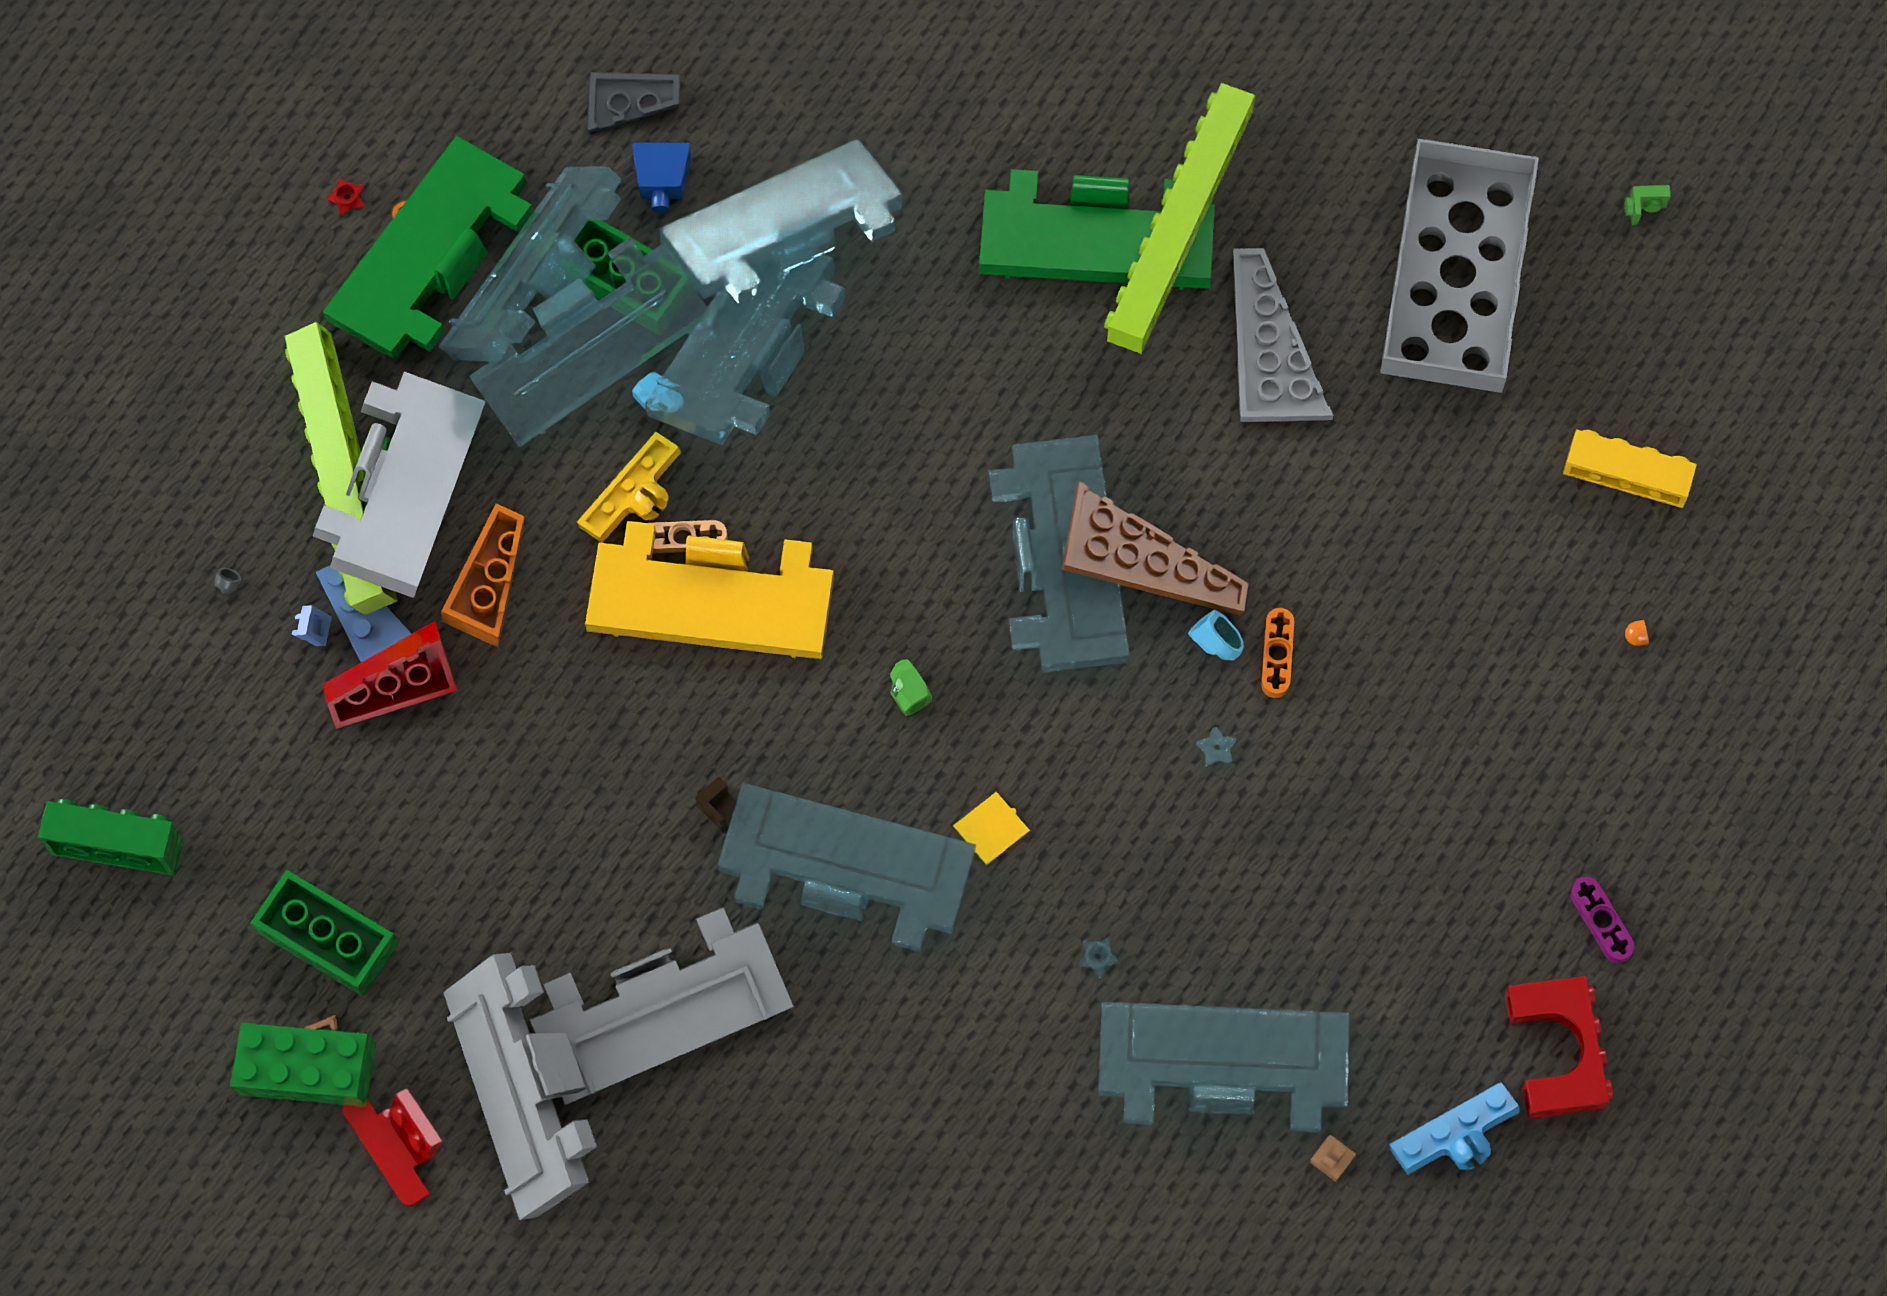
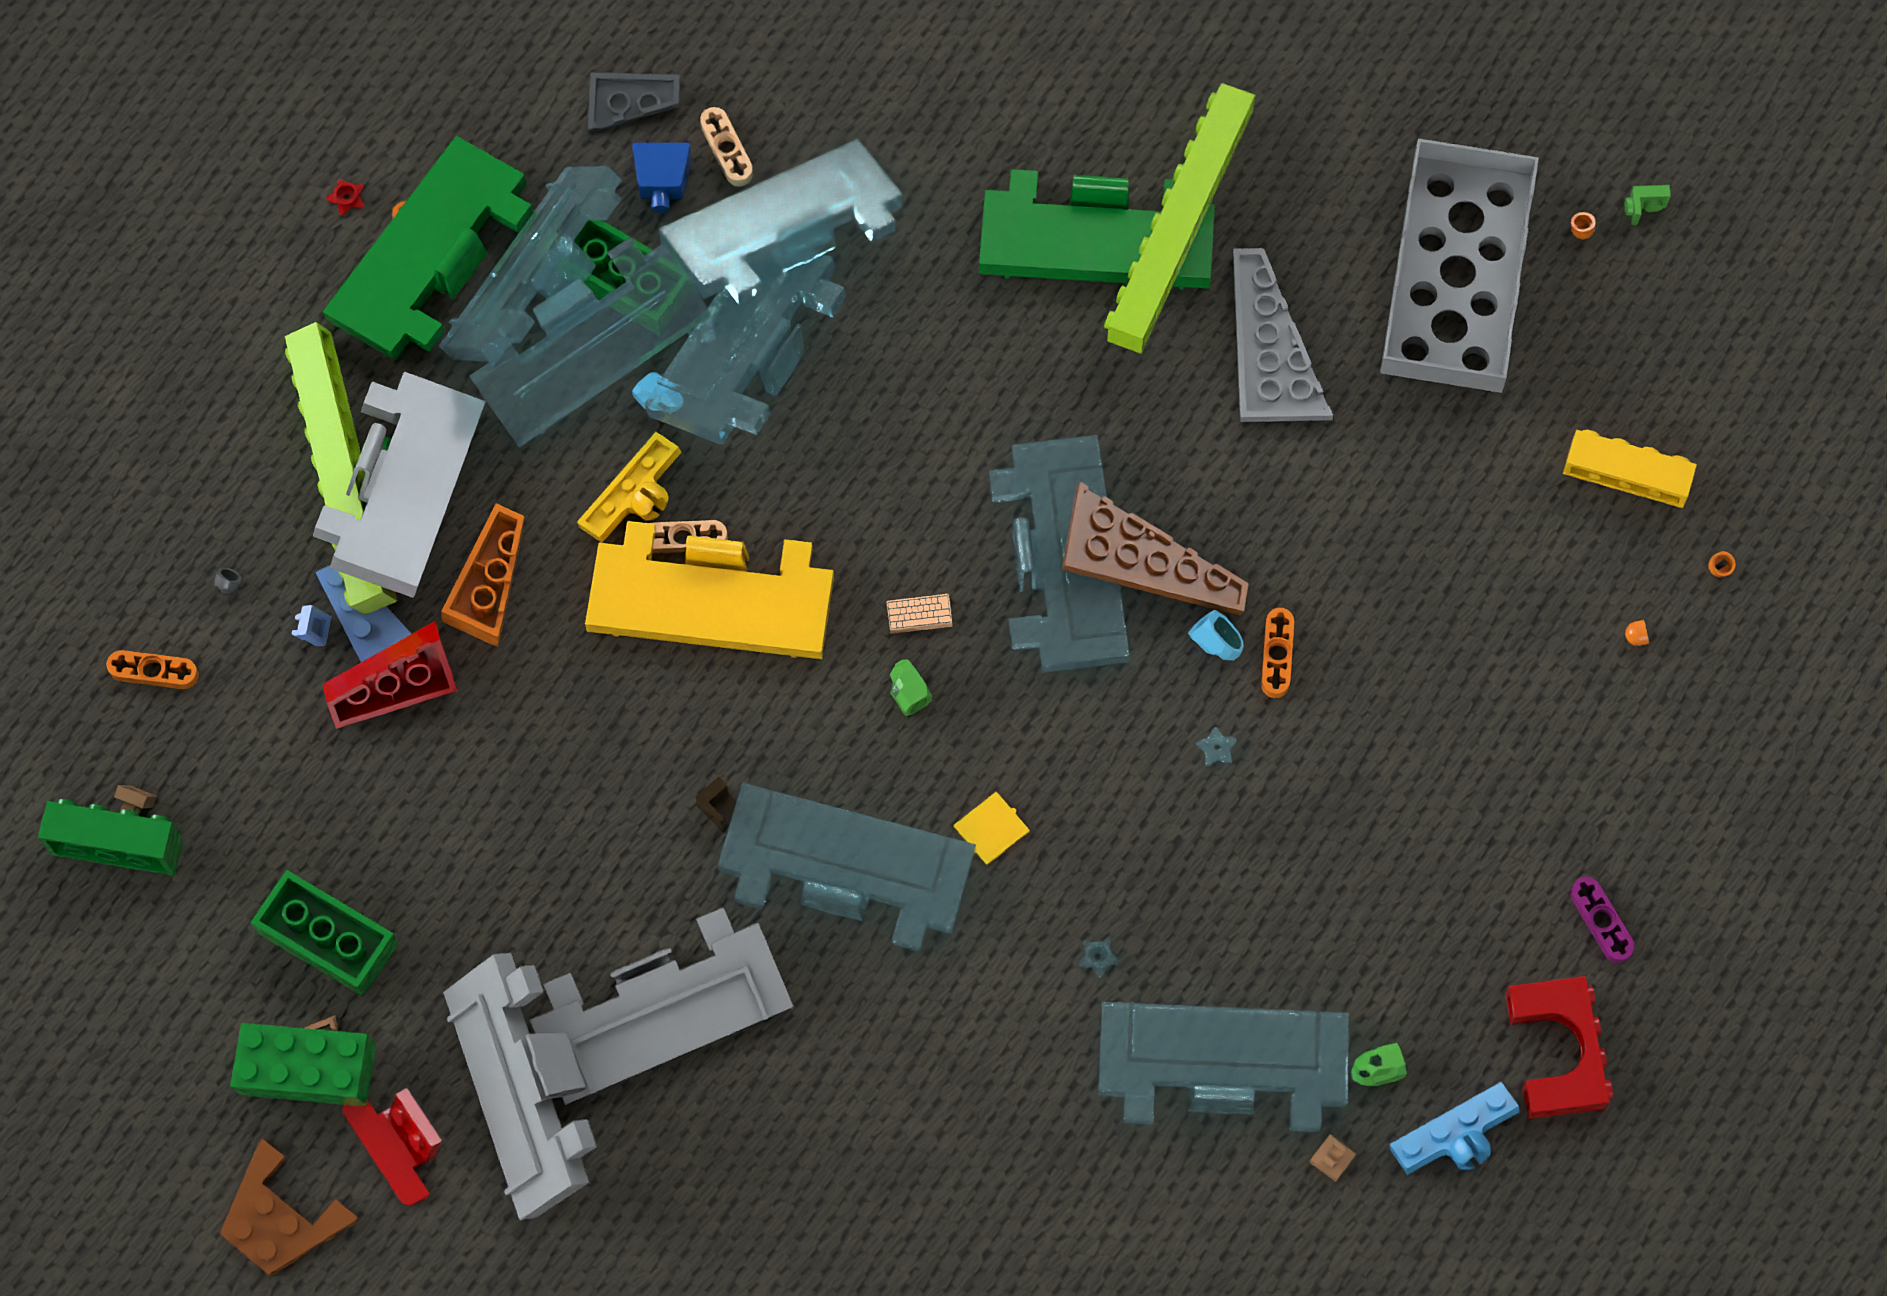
none -> orange beam [106,650,199,689]
none -> medium nougat tile [114,785,157,814]
none -> dark orange wing [220,1138,359,1276]
none -> light nougat beam [701,107,753,187]
none -> light nougat tile [887,594,952,634]
none -> bright green rock [1351,1043,1407,1086]
none -> orange hinge [1571,212,1595,239]
none -> orange hinge [1708,551,1736,578]

